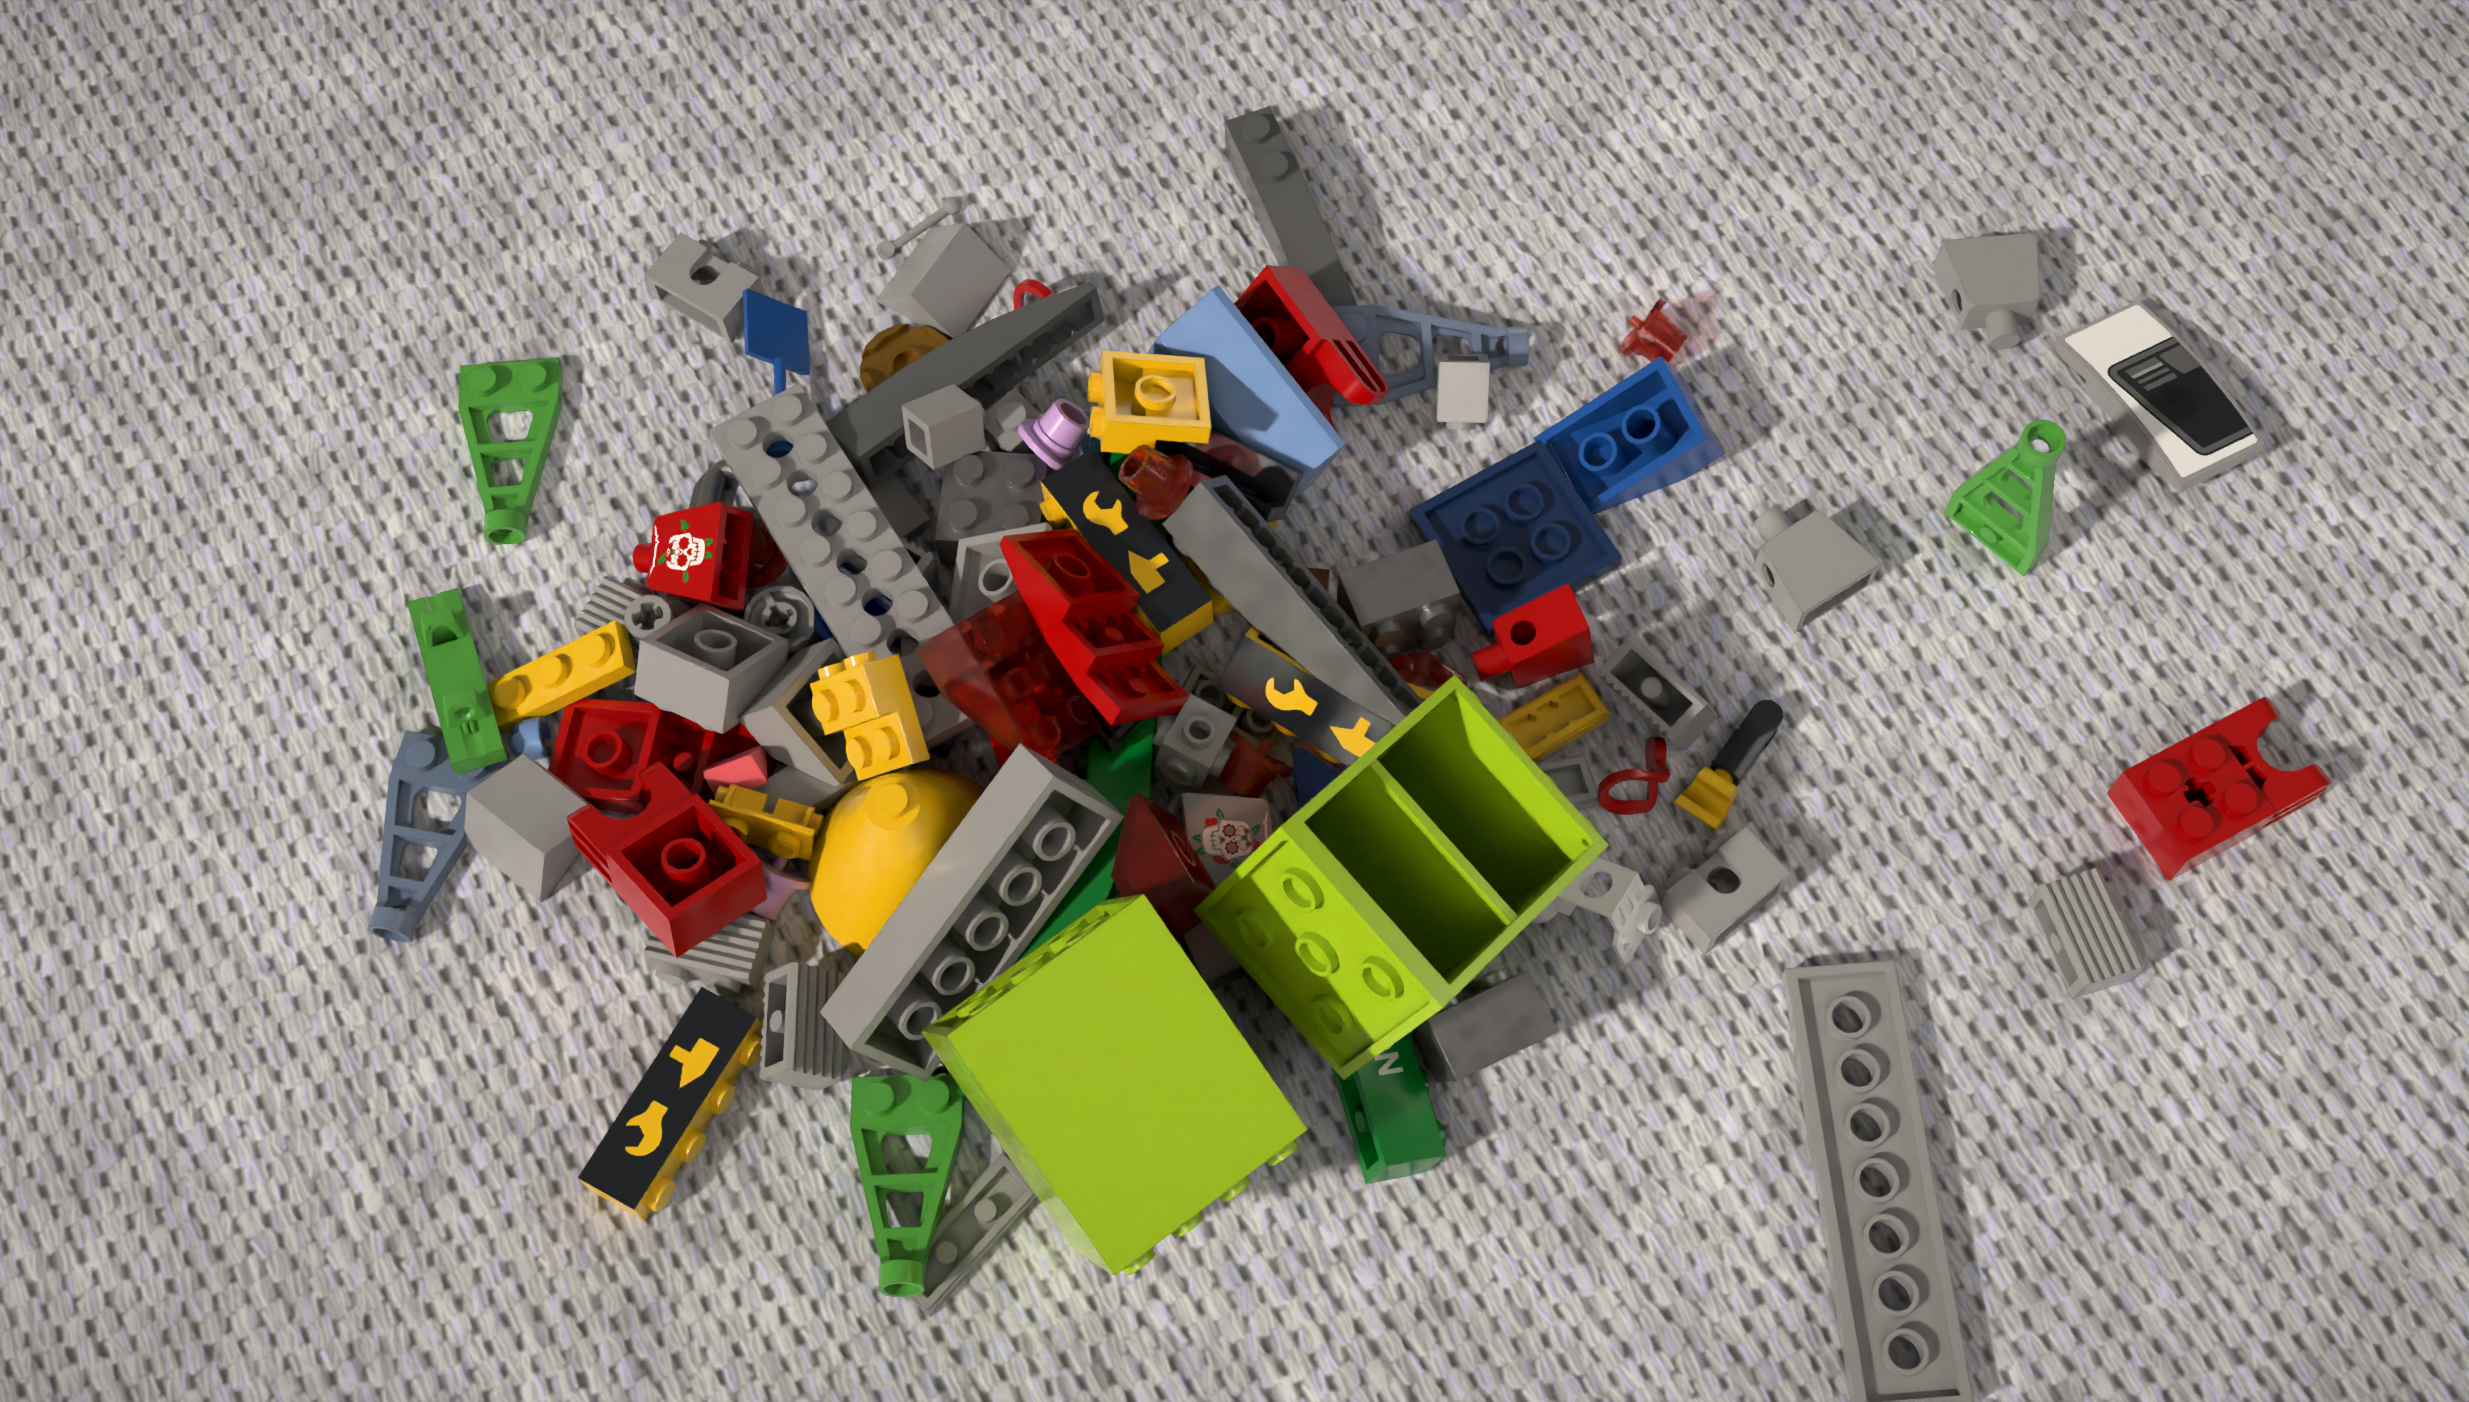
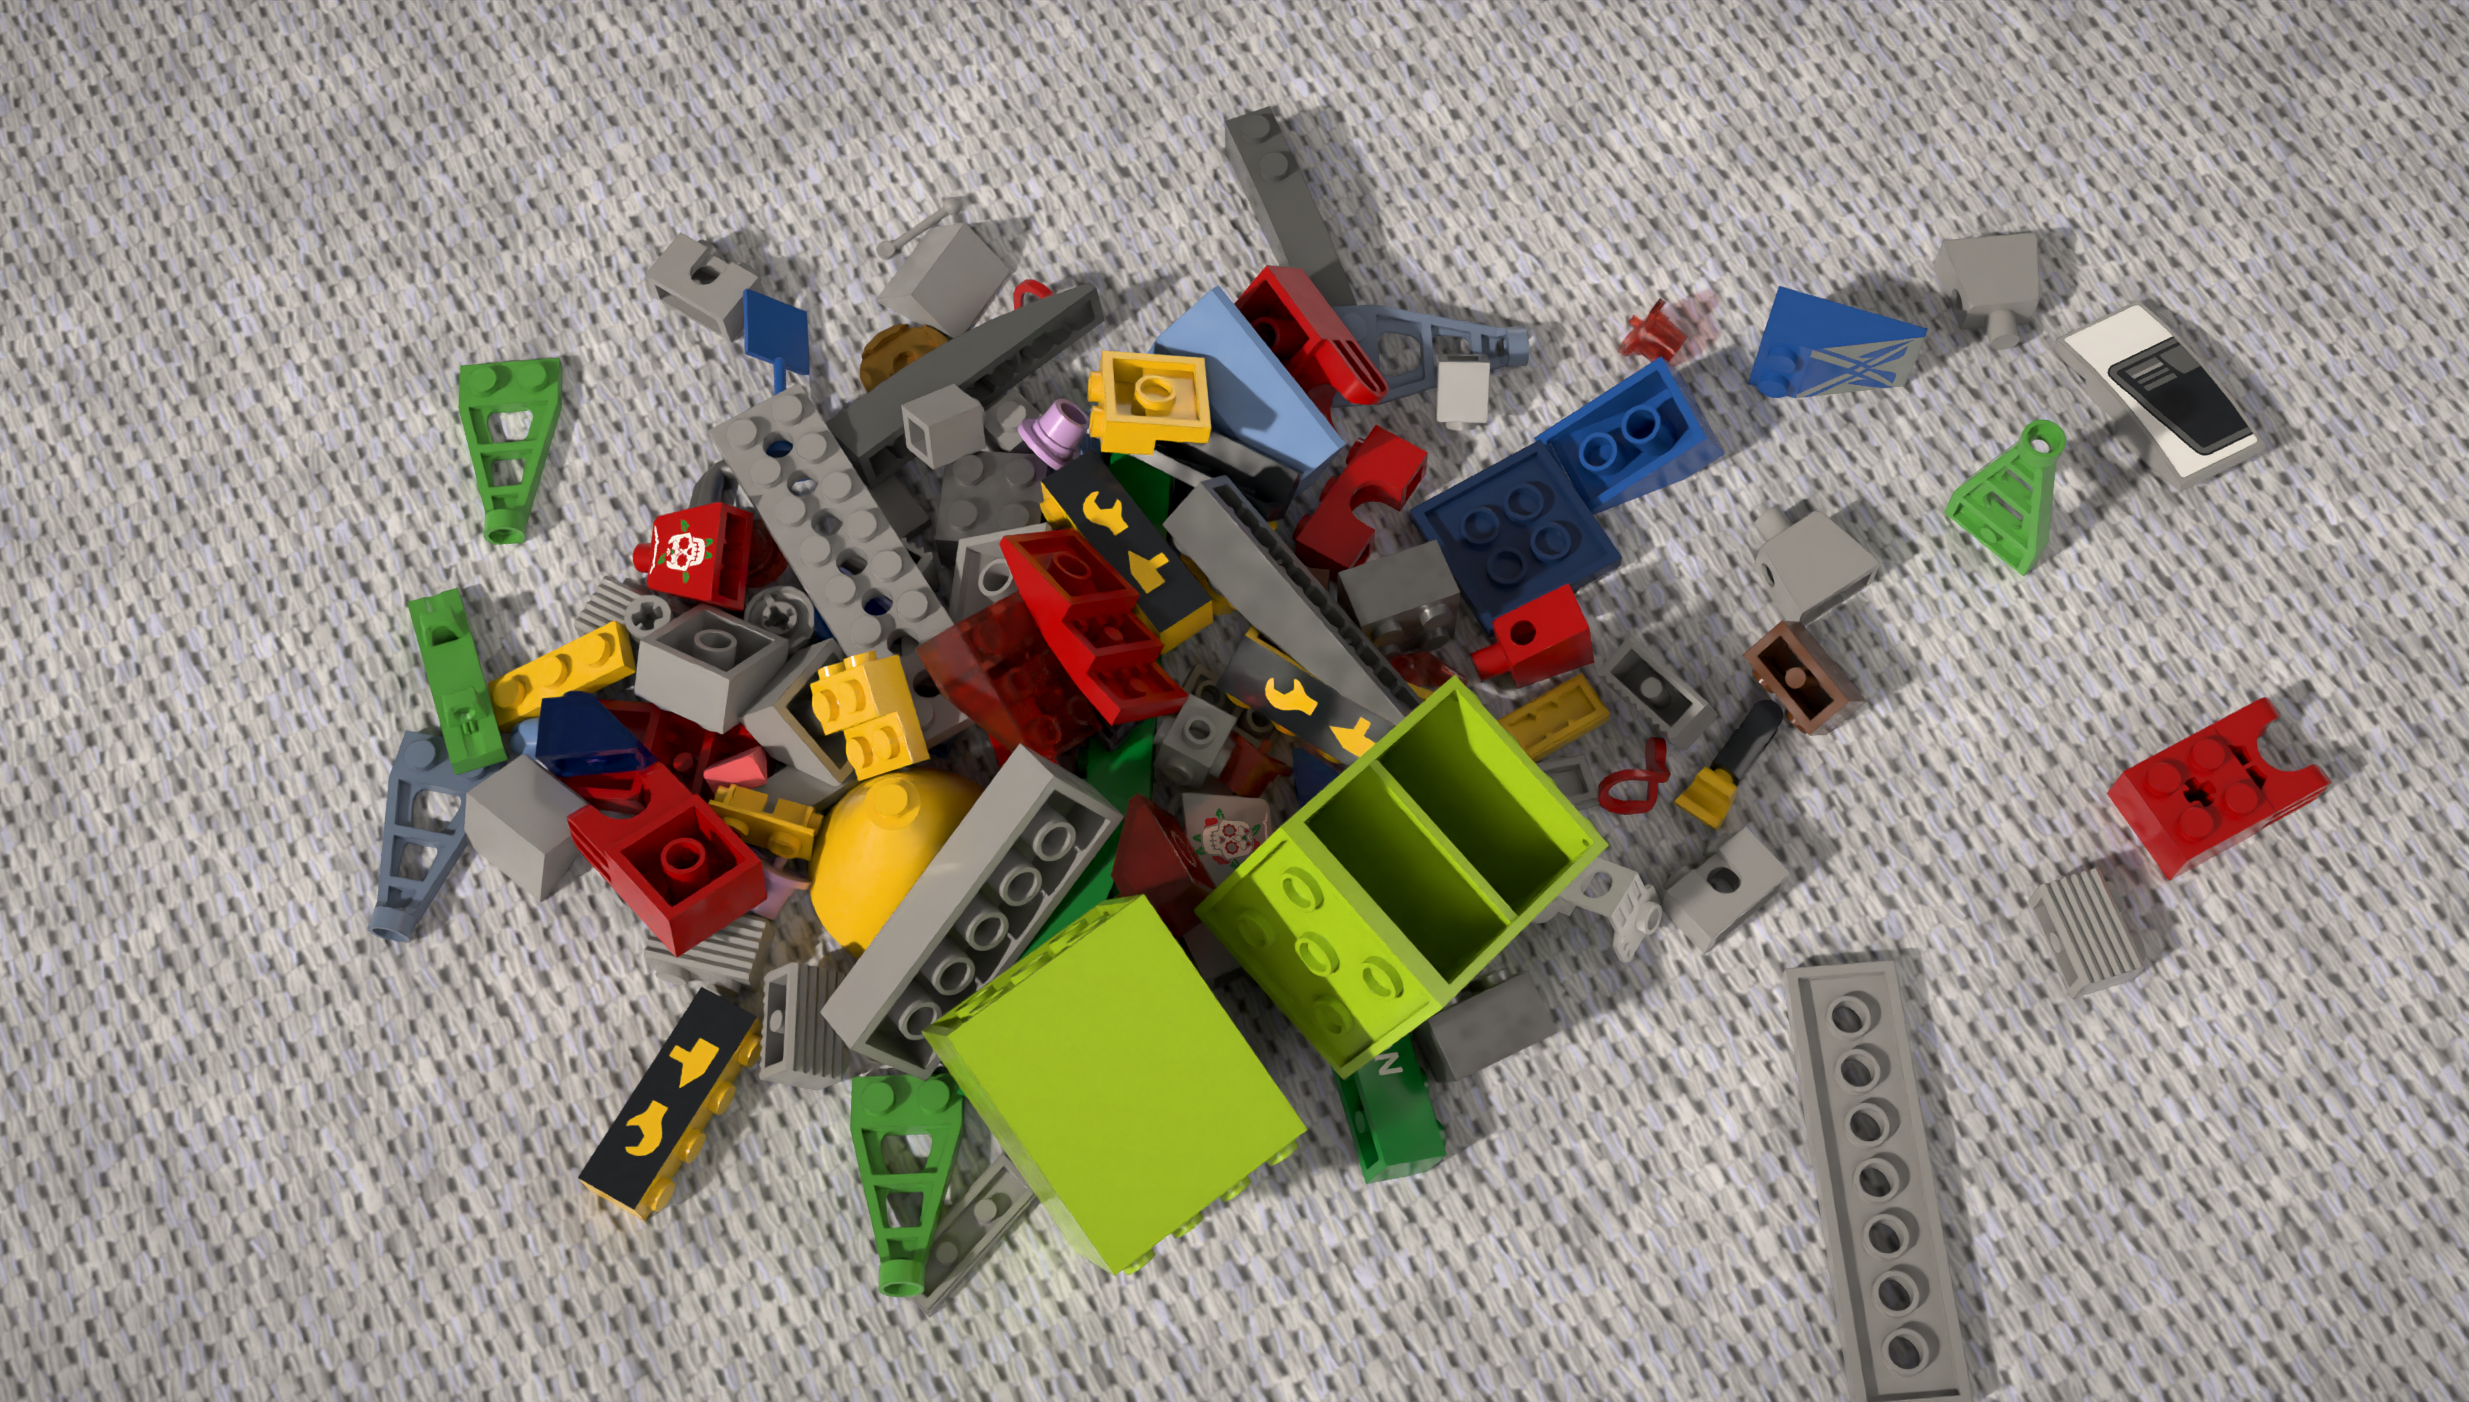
clear red piece [1119,445,1193,520] -> none
none -> clear blue slope [535,691,658,778]
none -> red arch [1292,425,1428,583]
none -> reddish brown brick [1743,620,1867,736]
none -> blue slope [1748,286,1928,398]

